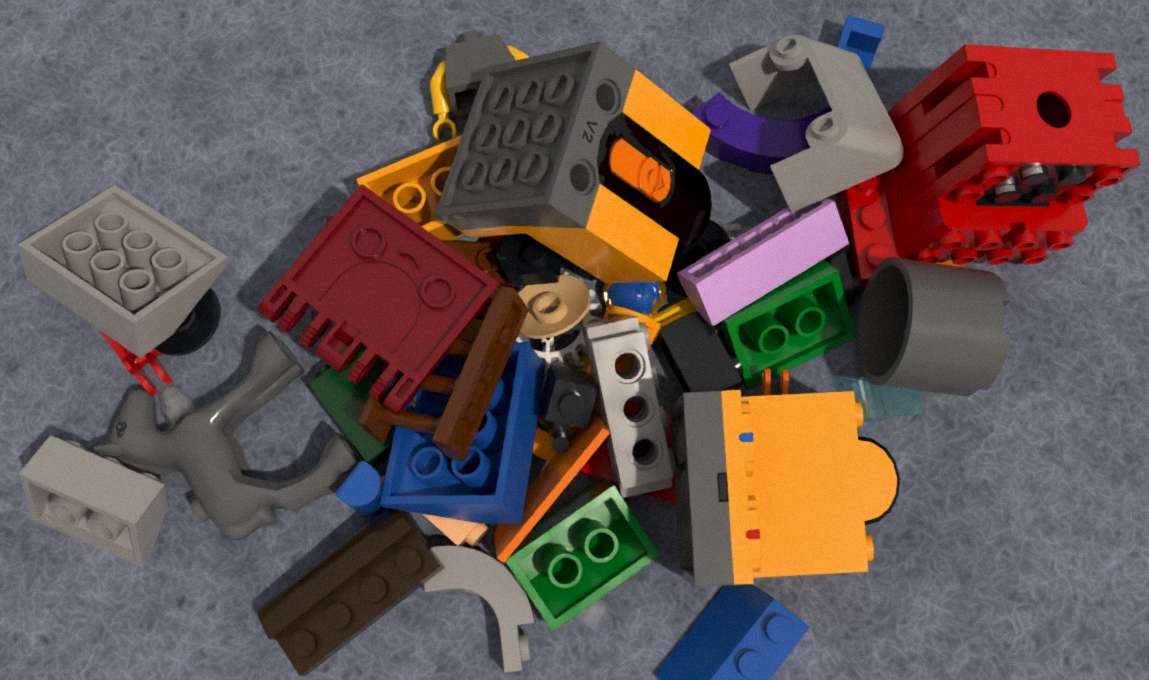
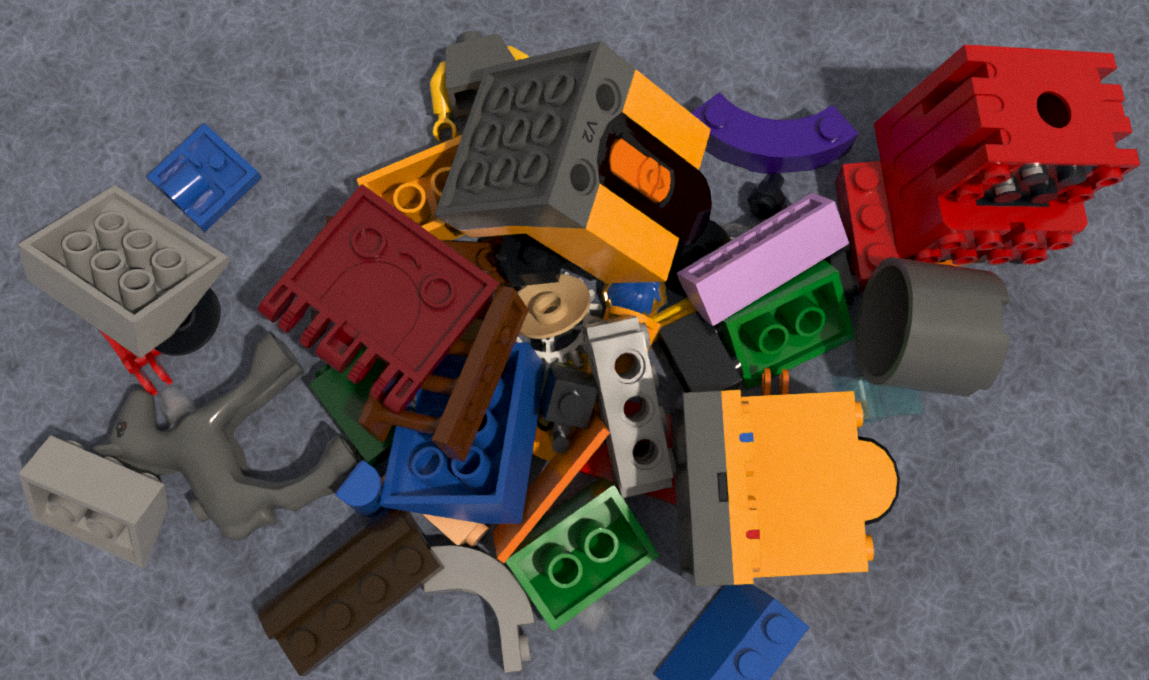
light grey windscreen [729,35,904,213] -> none
blue panel [837,15,885,75] -> none
none -> blue plate [146,123,262,232]
none -> black piece [747,173,787,219]

